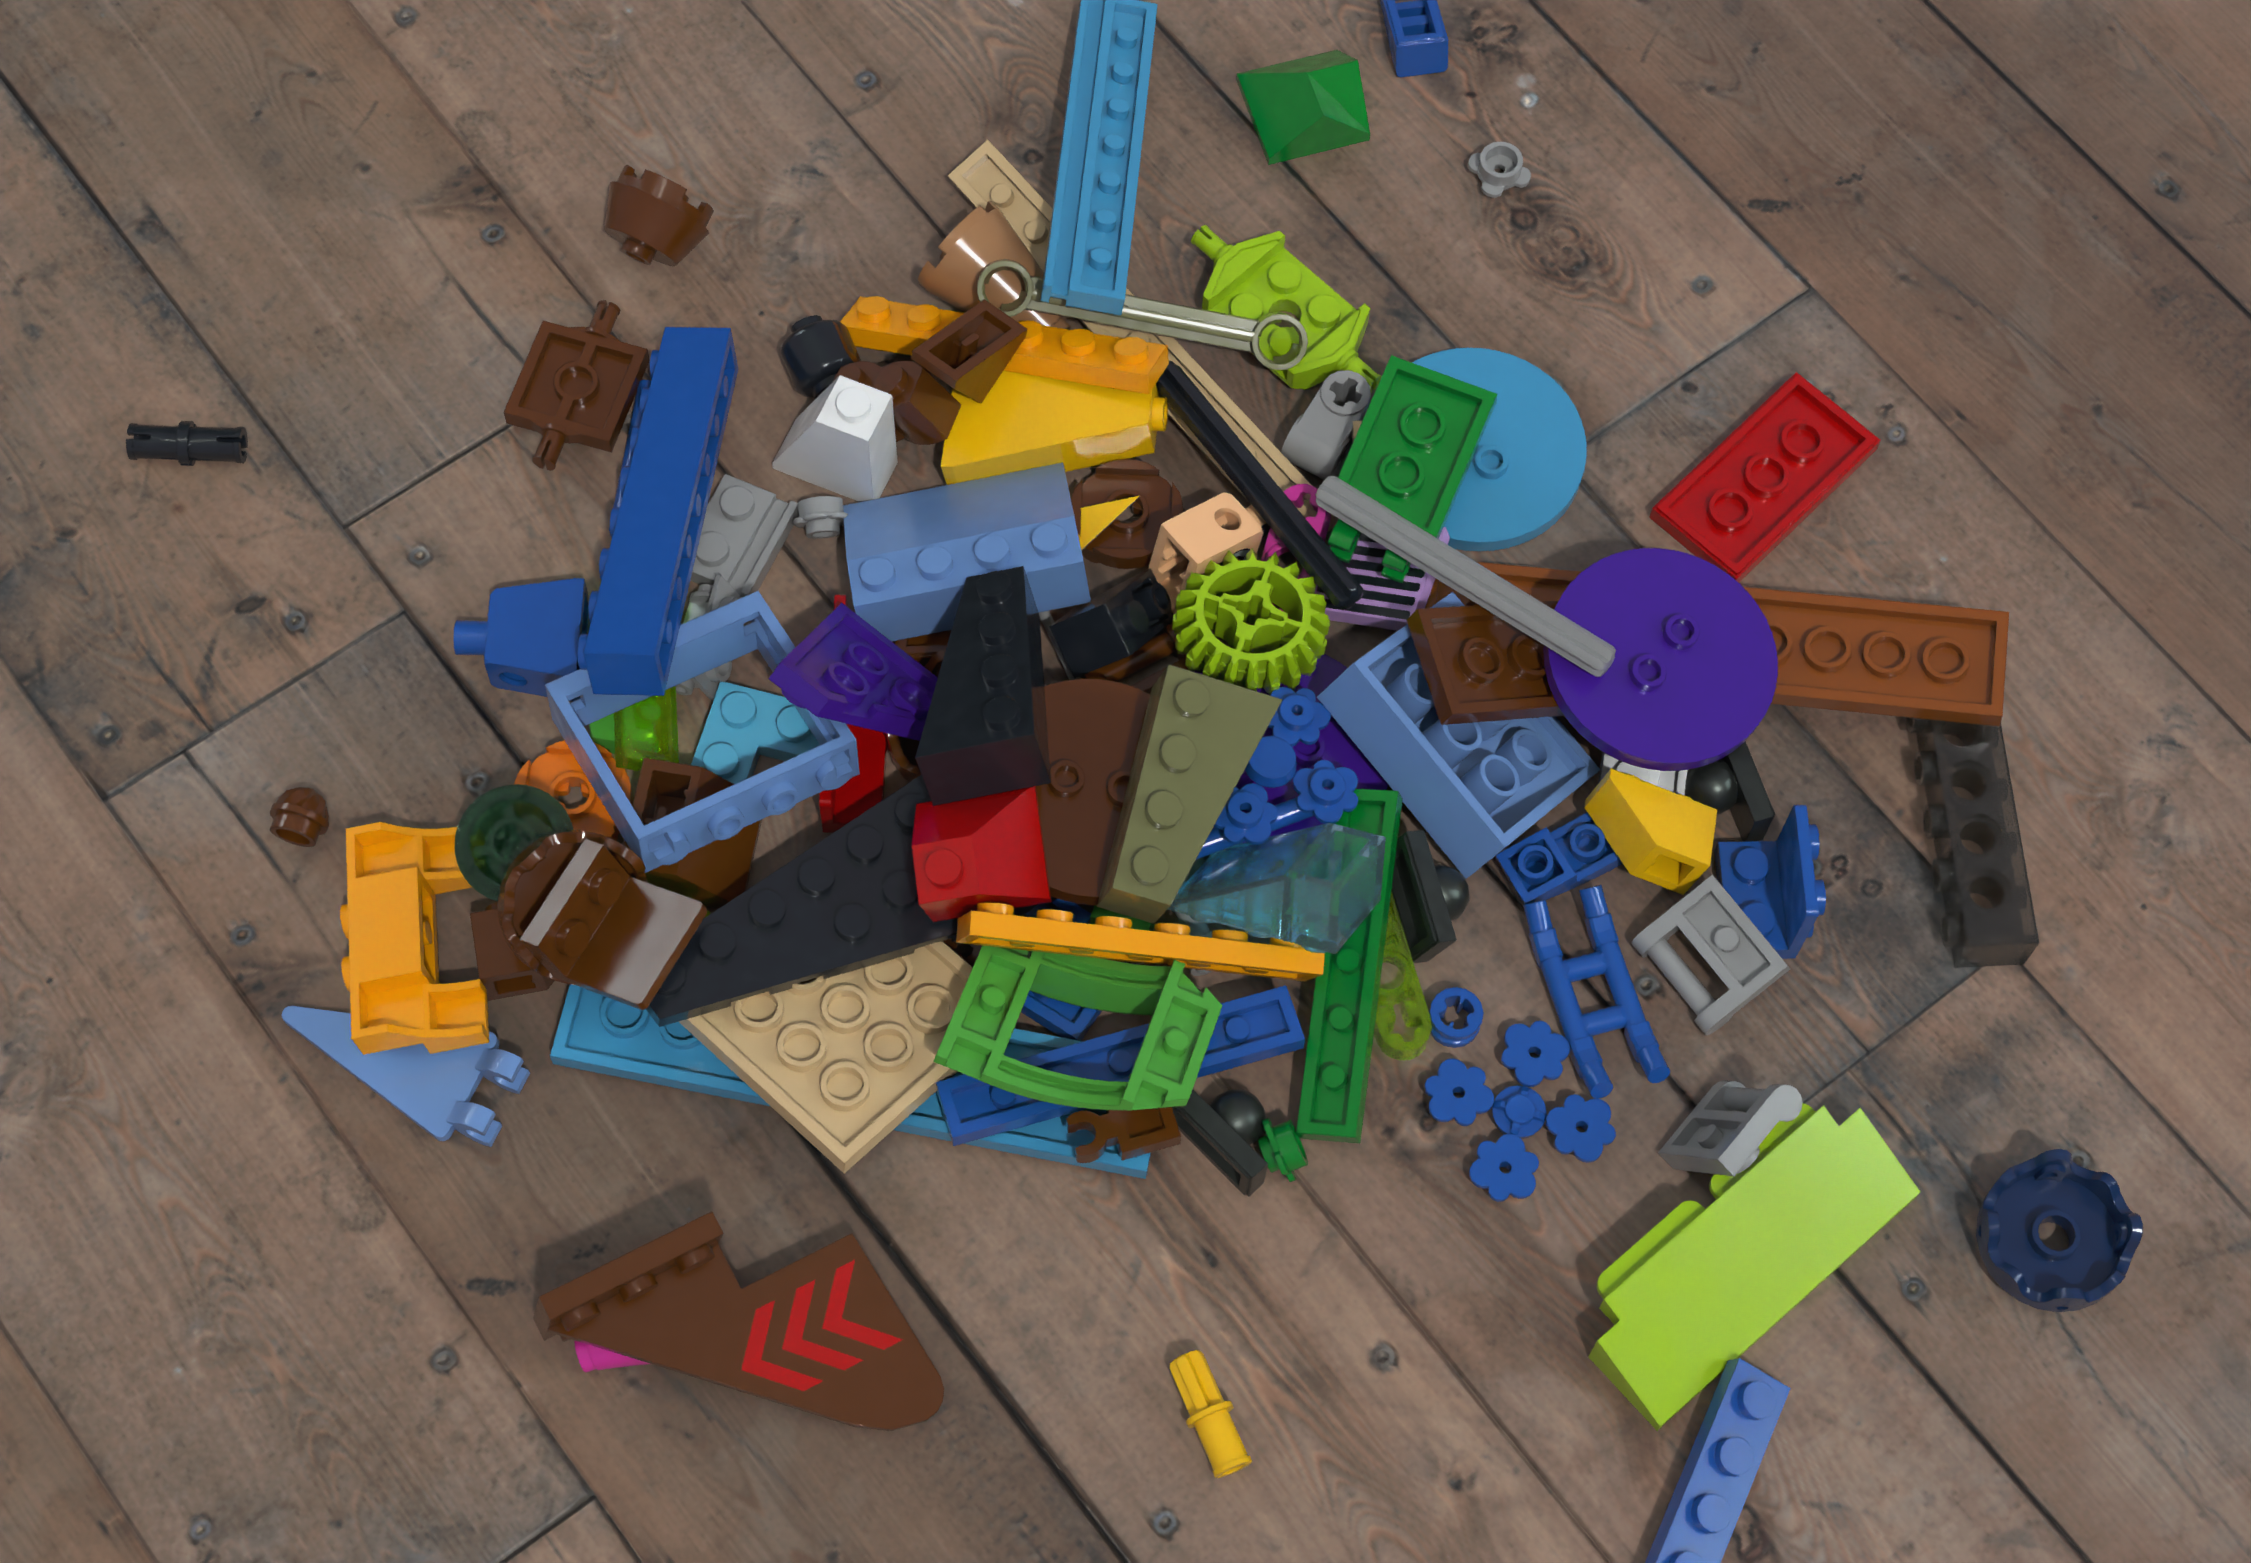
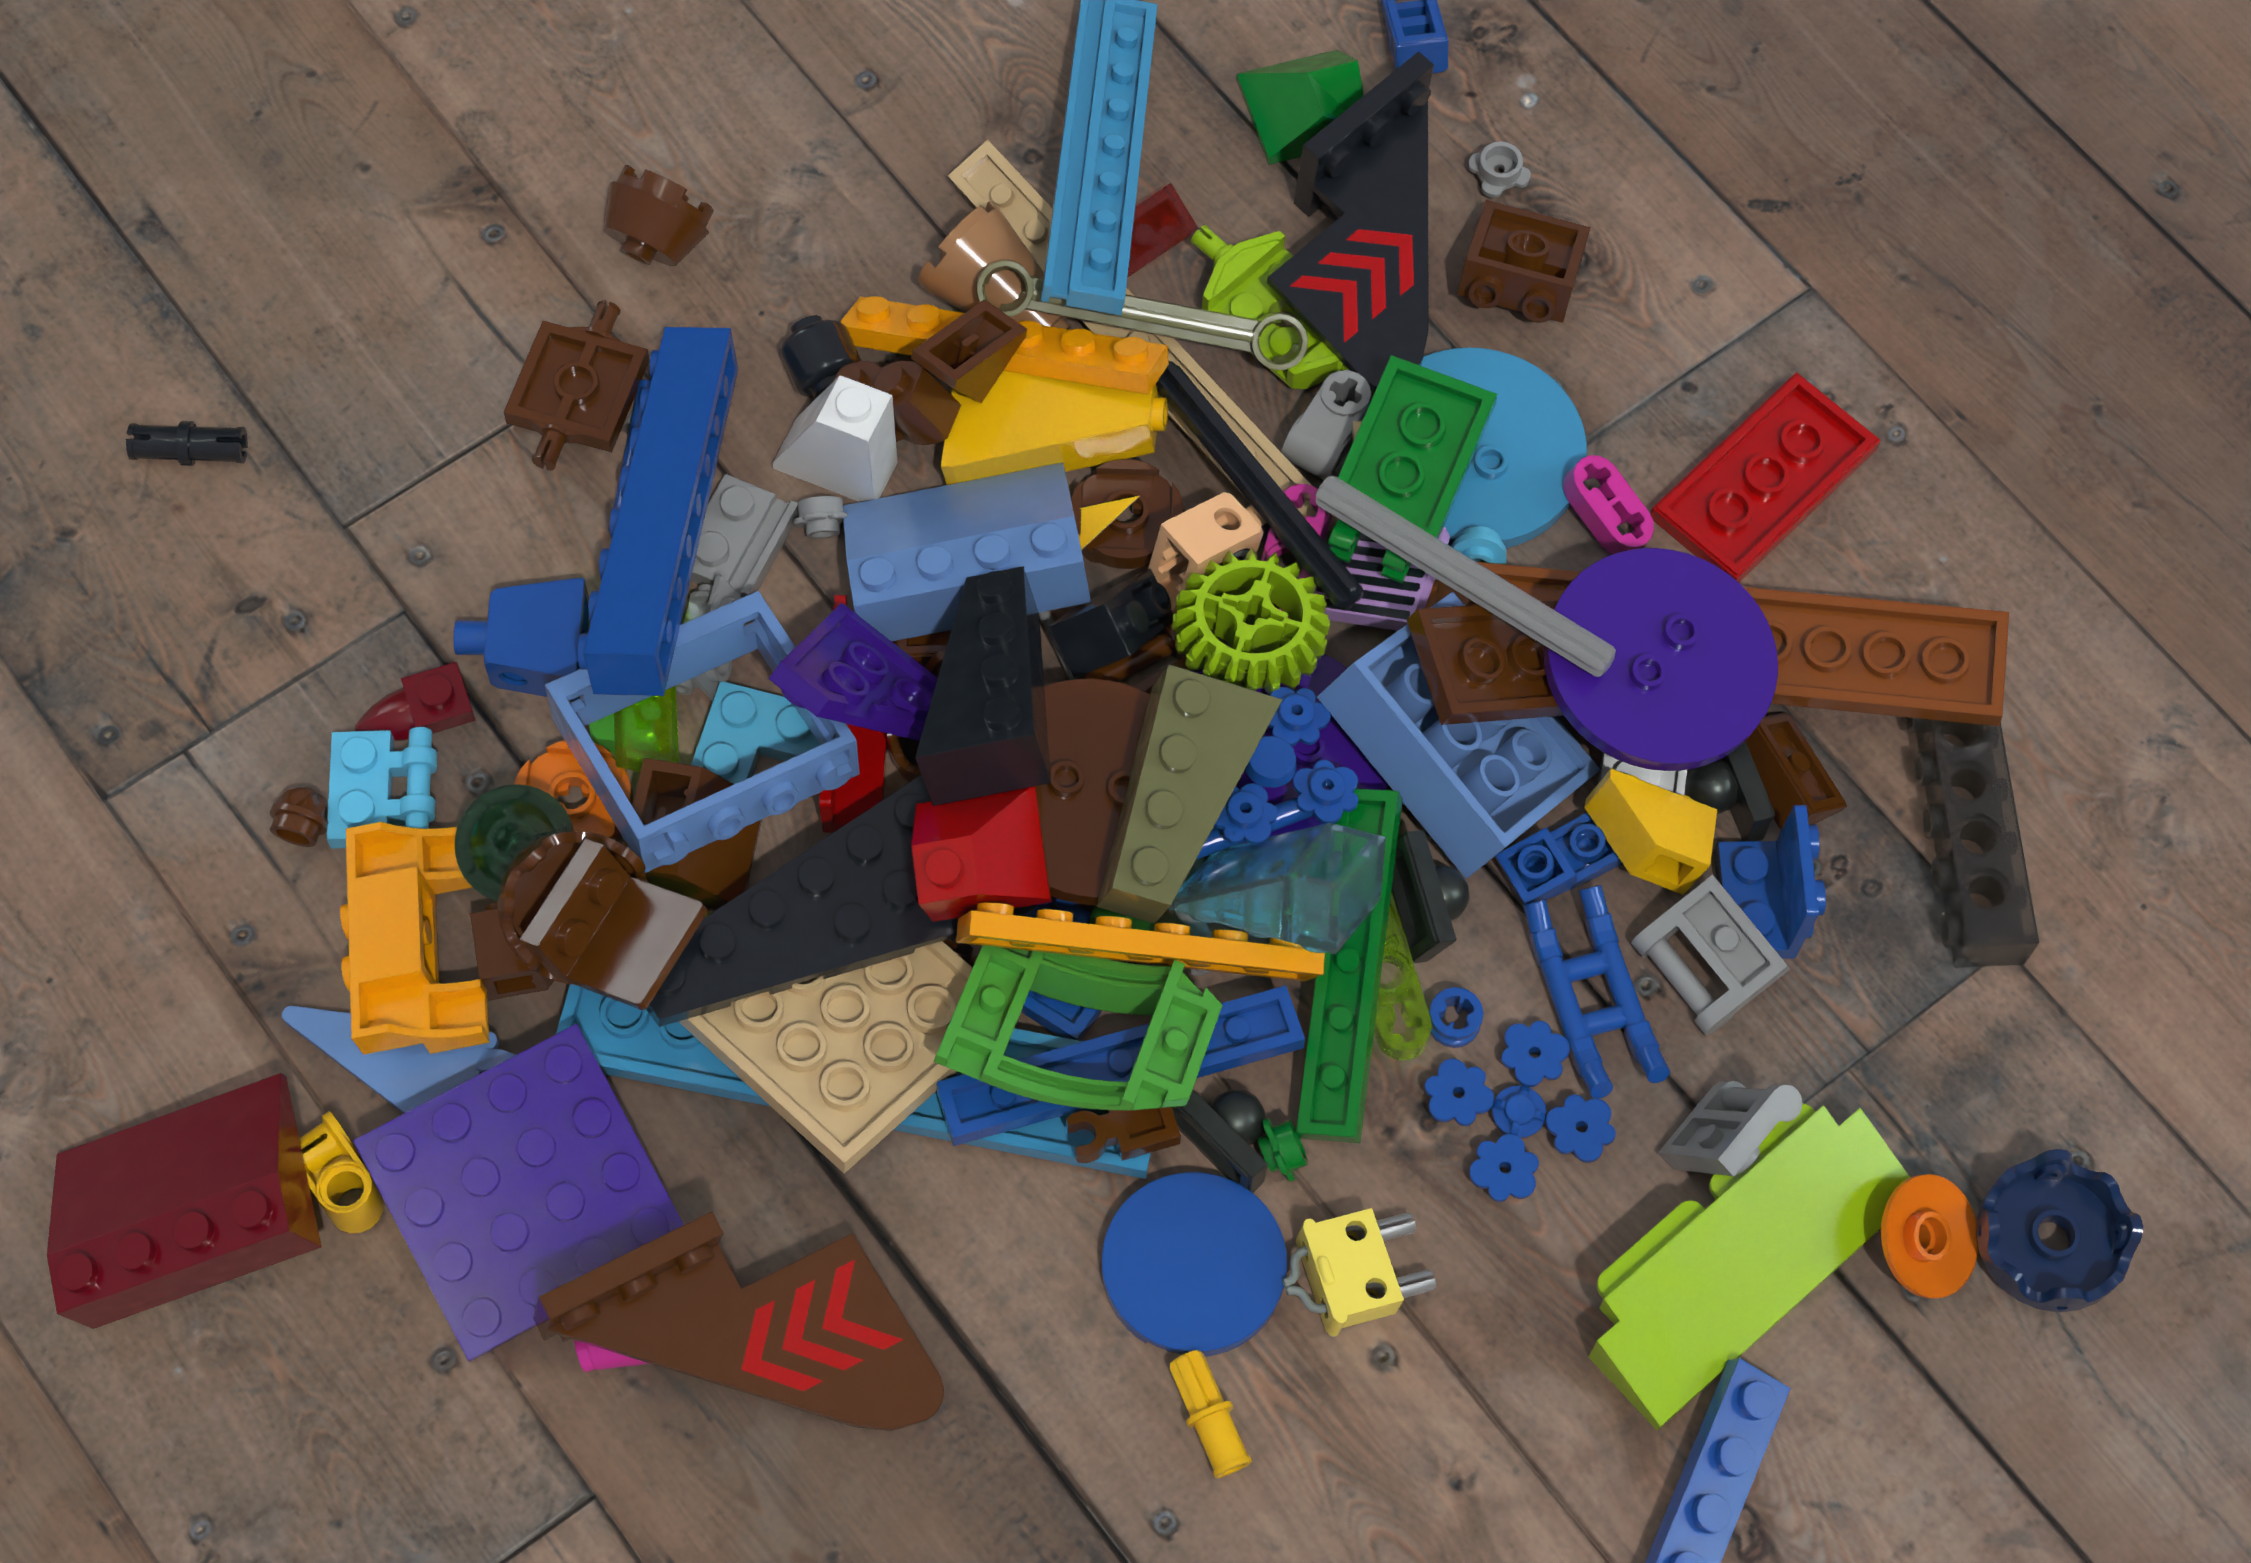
none -> dark red slope [47,1073,322,1329]
none -> yellow piece [299,1111,384,1234]
none -> medium azure plate [327,727,438,849]
none -> dark purple plate [353,1024,684,1362]
none -> dark red plate [355,662,476,741]
none -> blue tile [1101,1172,1287,1357]
none -> clear red slope [1127,183,1199,278]
none -> black piece [1267,51,1434,392]
none -> light yellow piece [1282,1208,1436,1337]
none -> medium azure plate [1451,526,1507,564]
none -> reddish brown plate [1457,200,1591,323]
none -> dark pink beam [1563,455,1654,555]
none -> reddish brown slope [1746,712,1847,830]
none -> orange dish [1881,1174,1978,1299]

